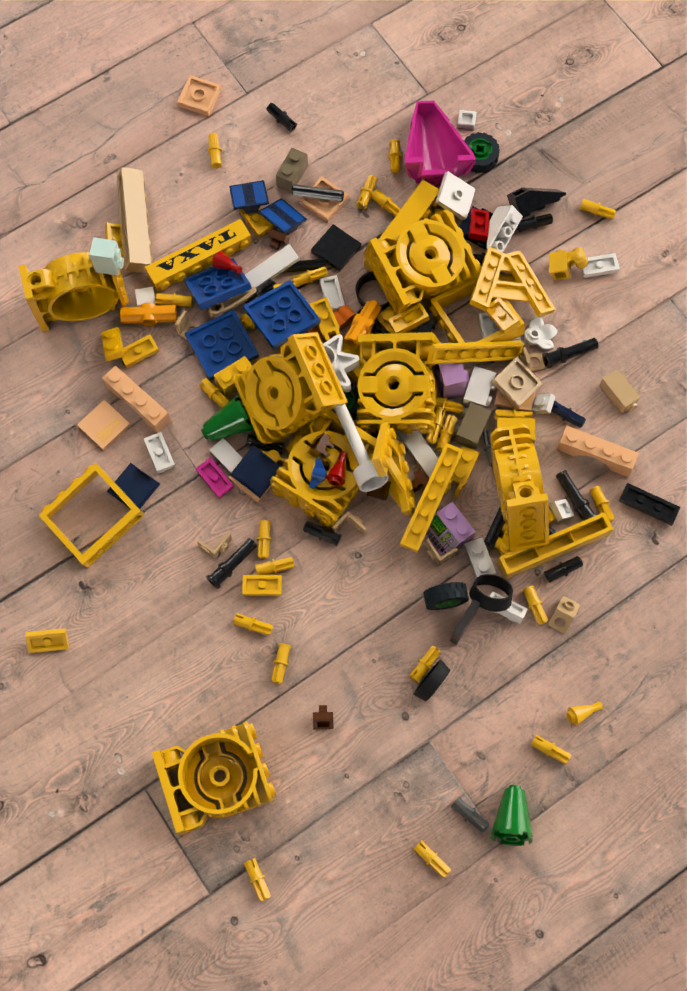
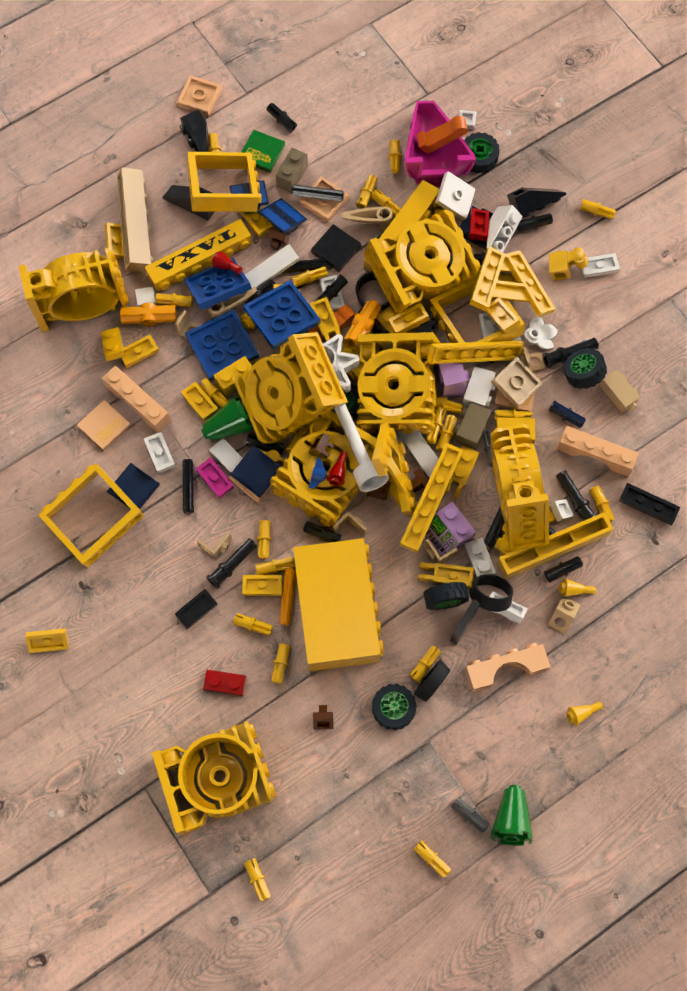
light aqua brick [89,237,124,276] -> none
yellow axle [522,586,548,625] -> none
yellow axle [530,734,571,764] -> none
white plate [532,393,555,415] -> none
none -> black slope [162,185,214,220]
none -> black tile [175,589,218,630]
none -> black slope [179,109,208,152]
none -> yellow plate [181,381,219,422]
none -> black axle [182,459,194,514]
none -> yellow window [187,152,261,212]
none -> red plate [203,669,246,696]
none -> green tile [241,129,285,173]
none -> light orange axle [279,568,296,626]
none -> yellow brick [293,538,384,672]
none -> black pin [314,274,349,302]
none -> tan piece [341,207,393,230]
none -> black wheel [372,683,417,730]
none -> orange leg [416,116,468,154]
none -> yellow hinge [417,562,474,589]
none -> light nougat arch [465,643,551,693]
none -> yellow cone [558,578,596,598]
none -> black wheel [563,348,607,389]

